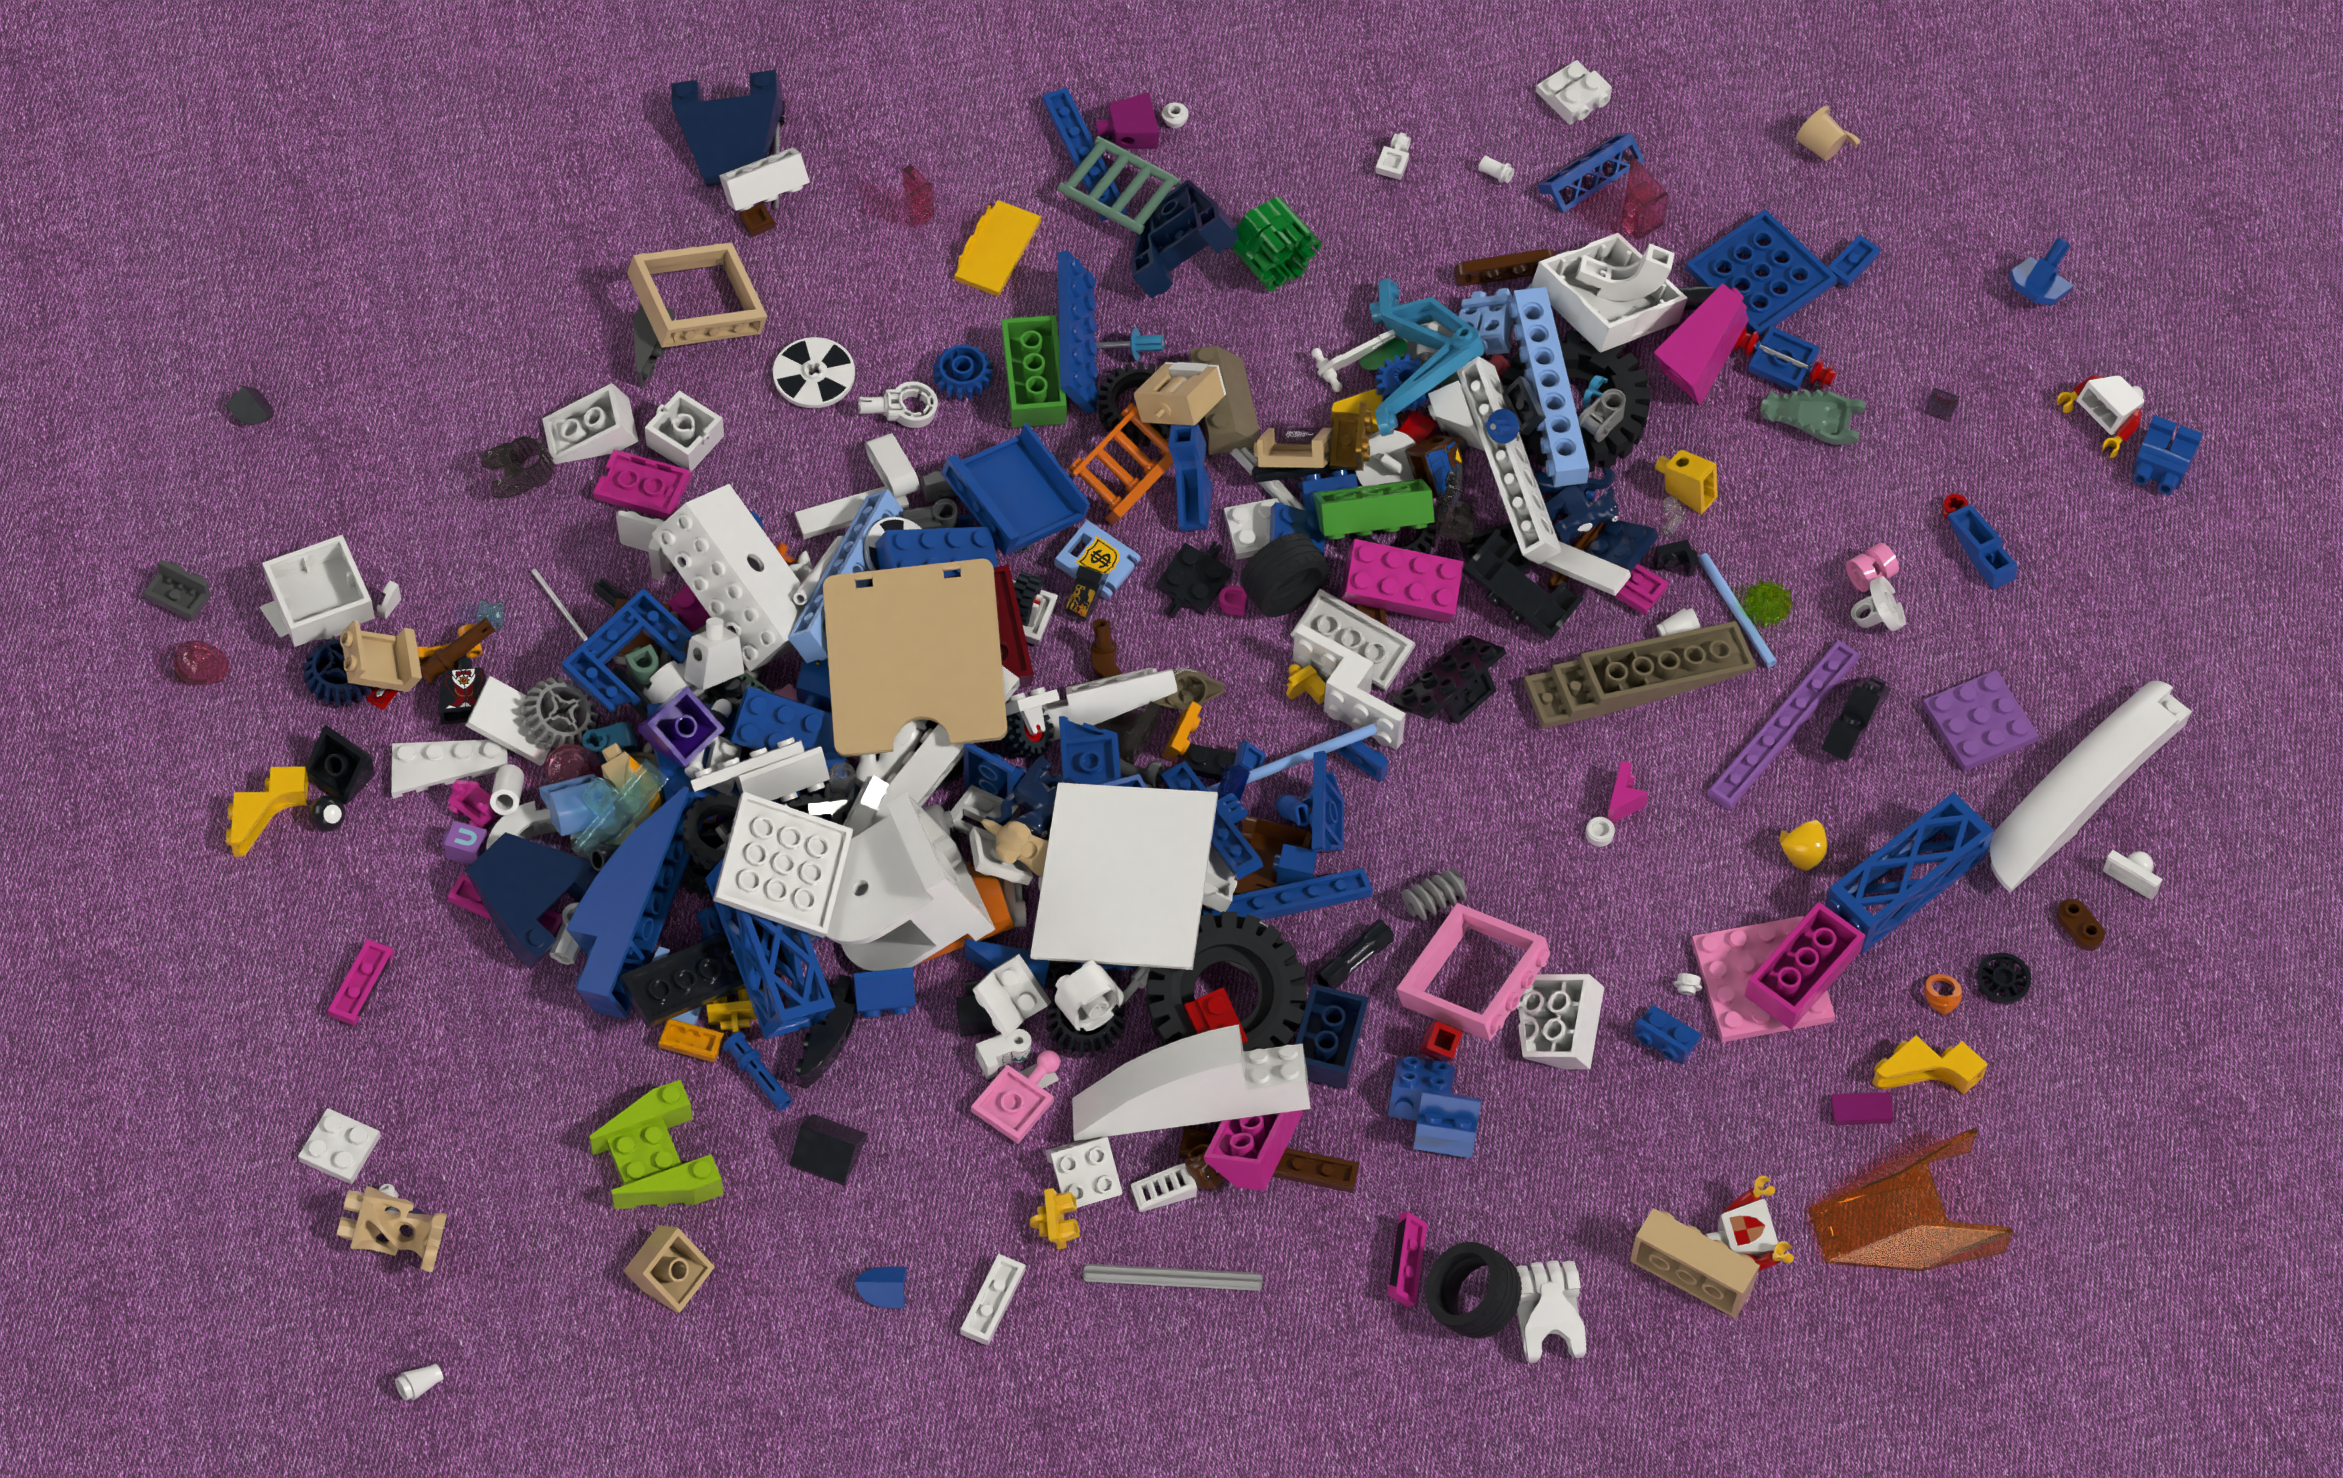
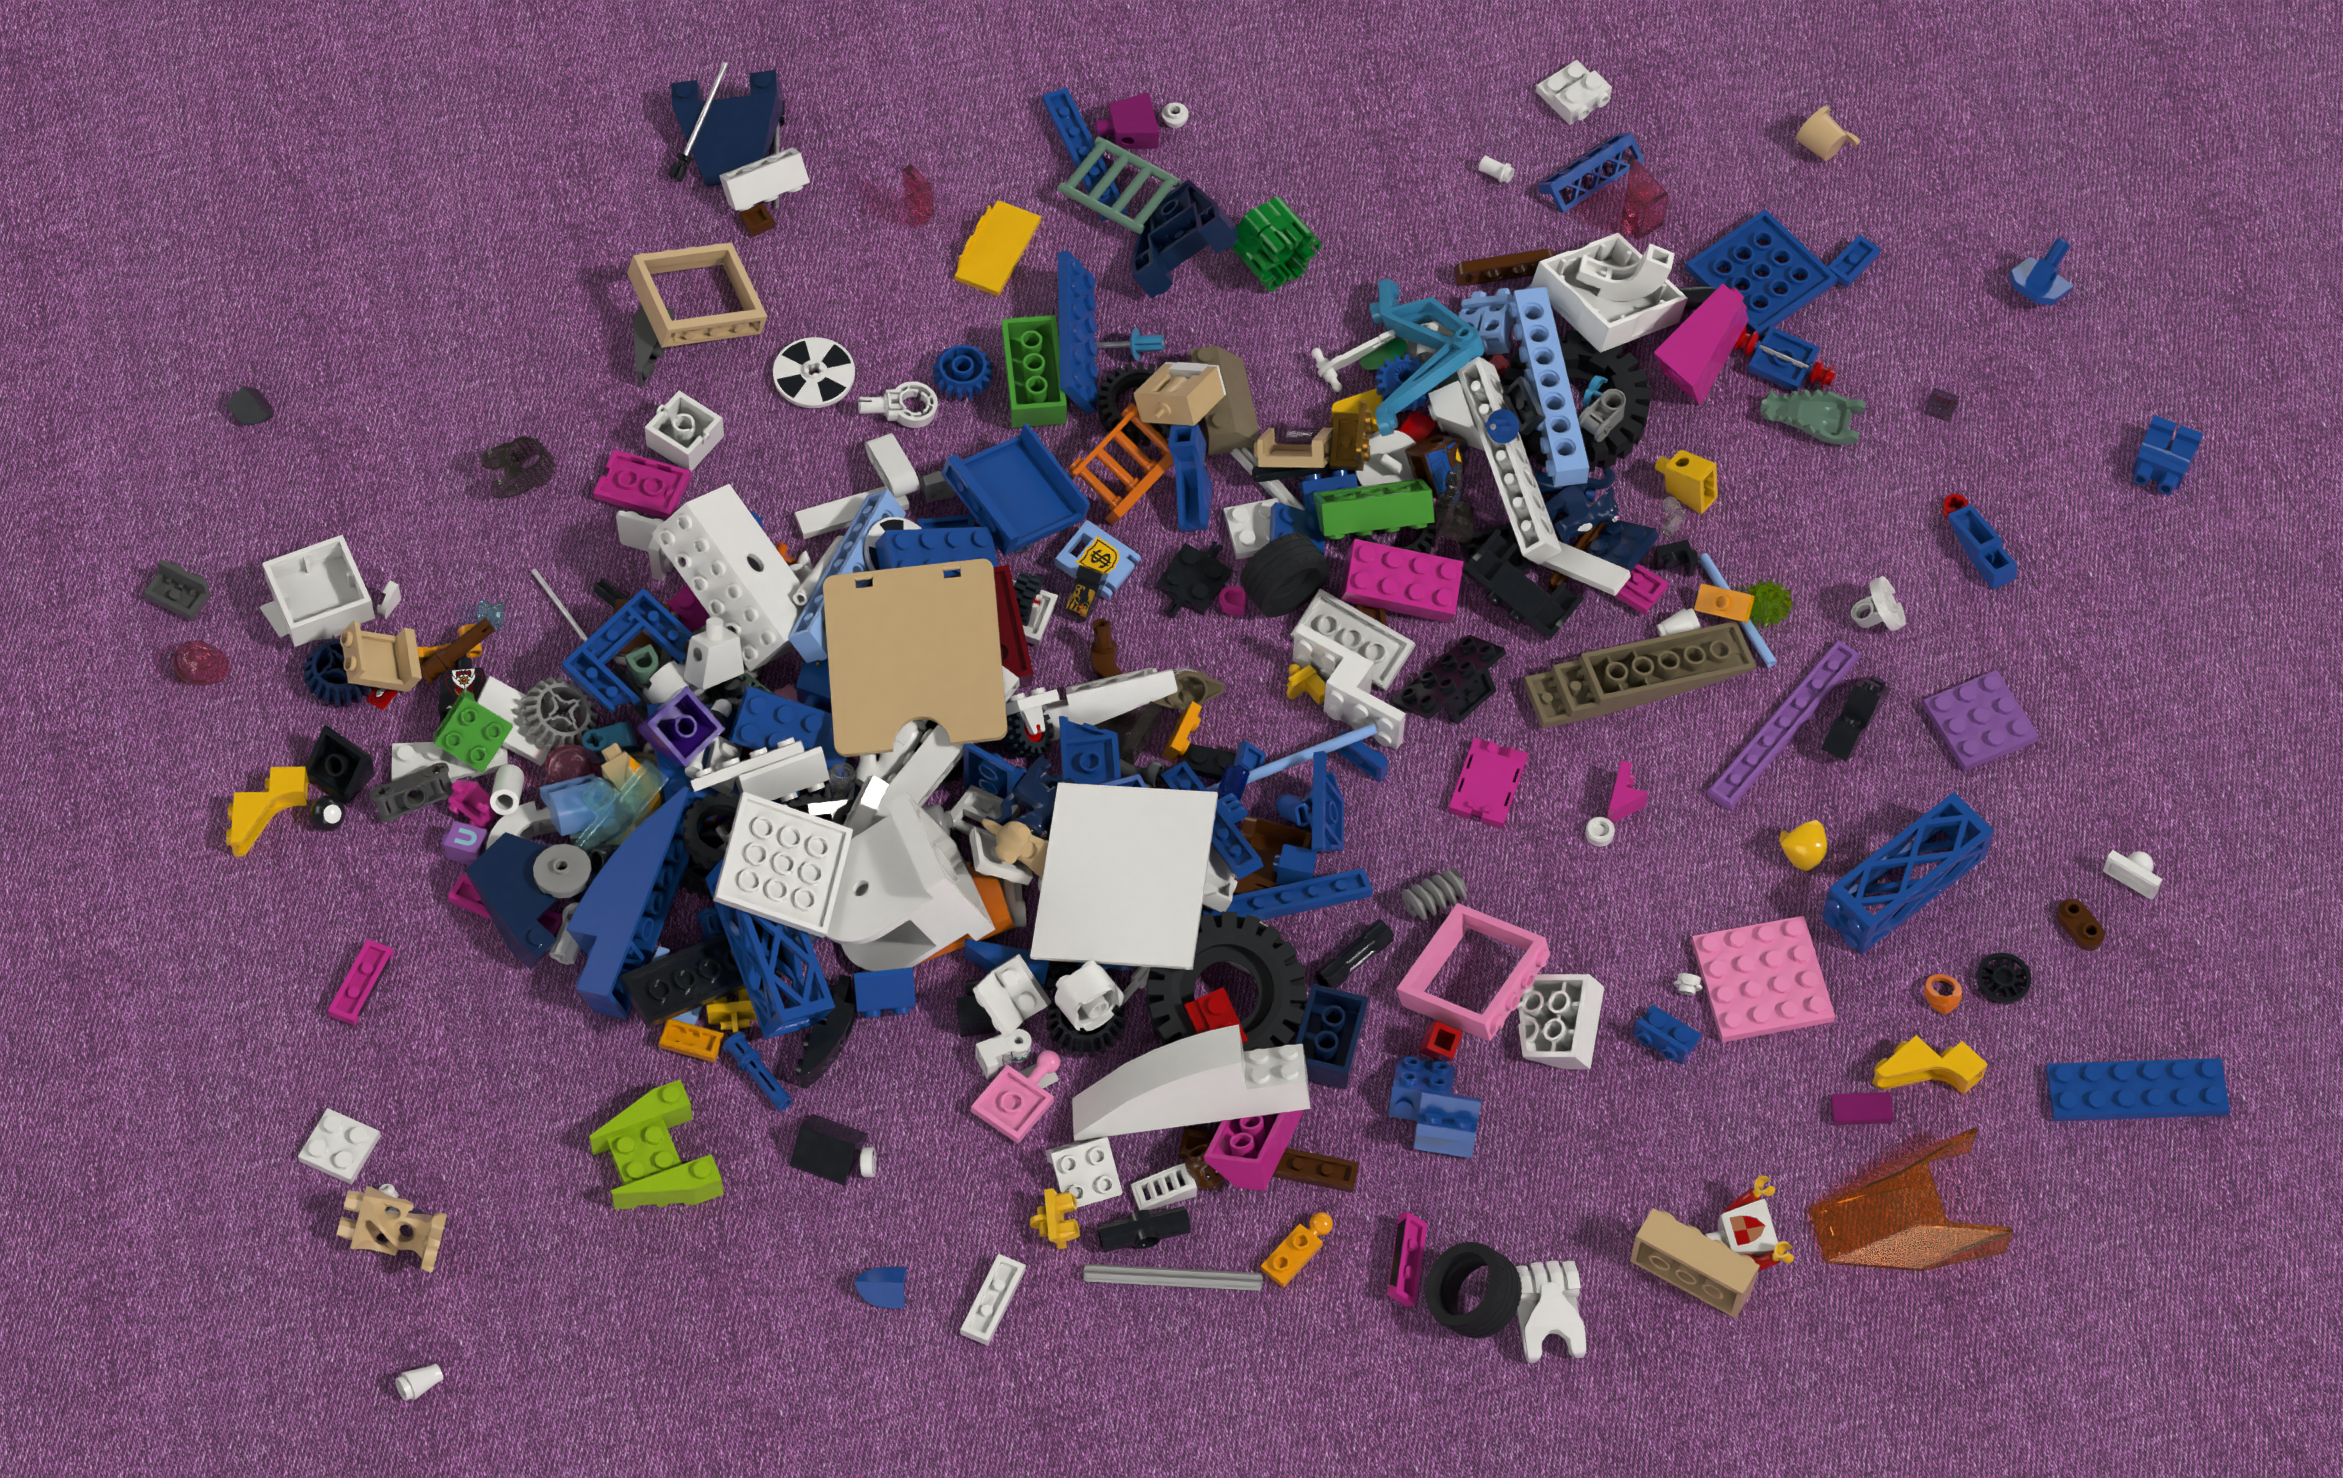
white slope [542,383,638,464] -> none
tan slope [624,1225,715,1313] -> none
dark grey piece [903,499,960,529] -> none
white plate [1376,132,1411,180] -> none
dark pink brick [1745,902,1865,1030] -> none
bright pink wheel [1846,542,1899,592] -> none
white slope [1988,681,2192,892] -> none
white torso [2057,375,2144,459] -> none
none -> dark grey piece [369,762,454,822]
none -> bright green bracket [433,689,513,772]
none -> light grey plate [533,844,592,898]
none -> piece [668,62,728,182]
none -> white tile [860,1147,876,1177]
none -> black piece [1097,1206,1191,1253]
none -> light orange plate [1261,1212,1333,1288]
none -> dark pink piece [1448,737,1528,829]
none -> light orange plate [1694,583,1755,623]
none -> blue plate [2045,1058,2230,1121]

